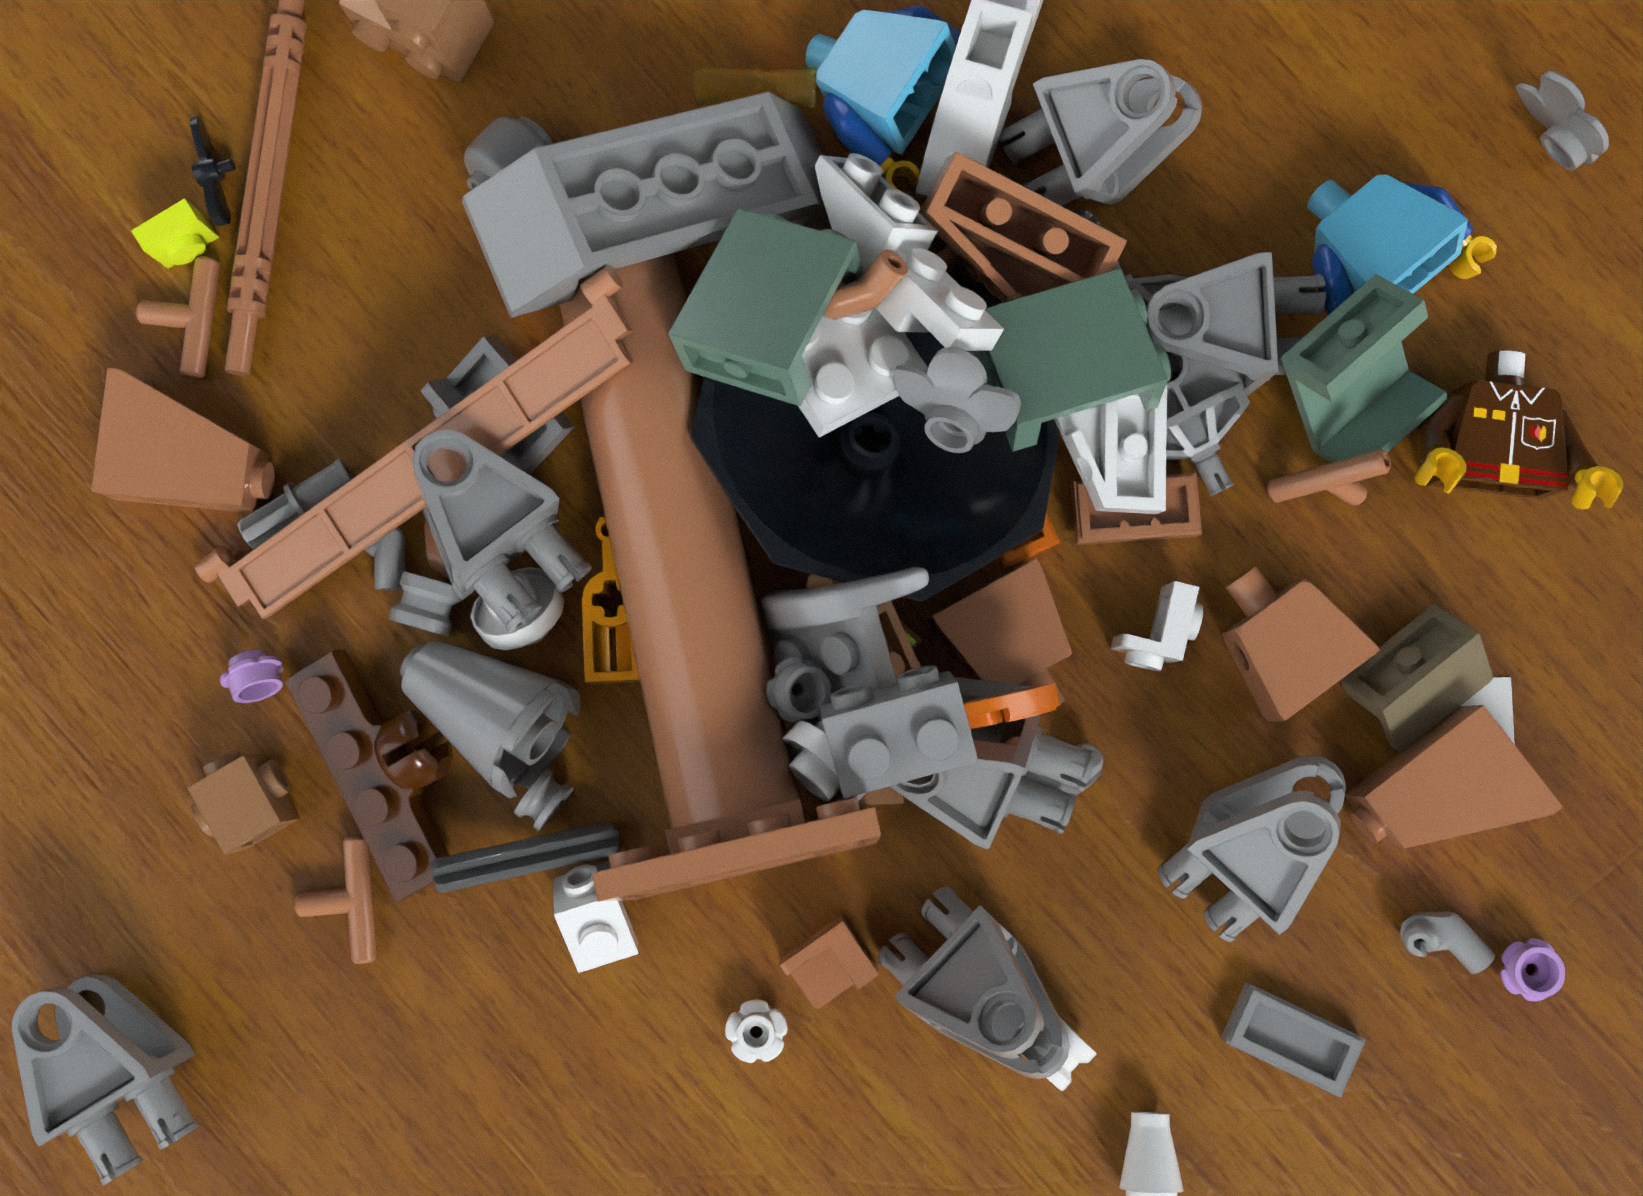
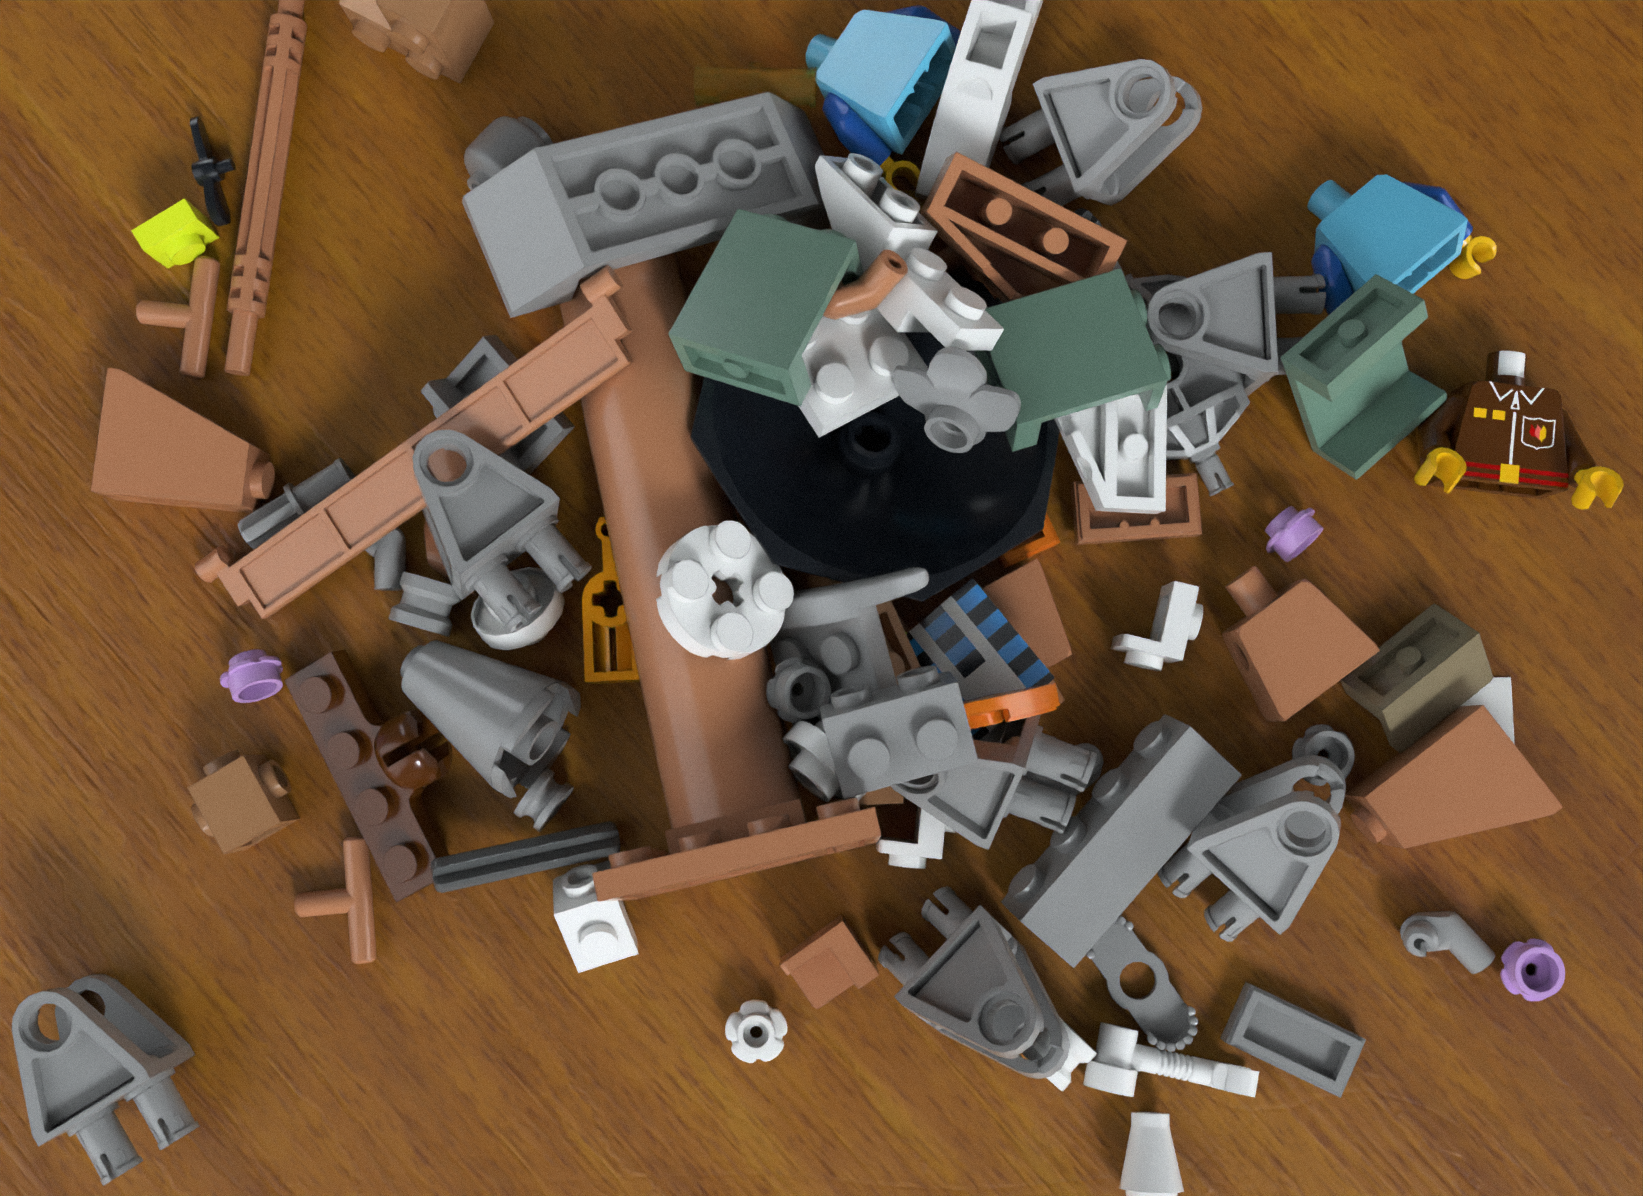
nougat piece [1267,449,1391,506] -> none
light grey plate [1515,70,1609,171] -> none
none -> white plate [656,520,794,660]
none -> white bracket [876,806,955,869]
none -> sticker [906,578,1055,740]
none -> light grey brick [1001,714,1241,968]
none -> white brick [1083,1022,1259,1097]
none -> light grey piece [1086,916,1198,1052]
none -> lavender plate [1265,506,1323,562]
none -> light grey plate [1292,724,1355,786]

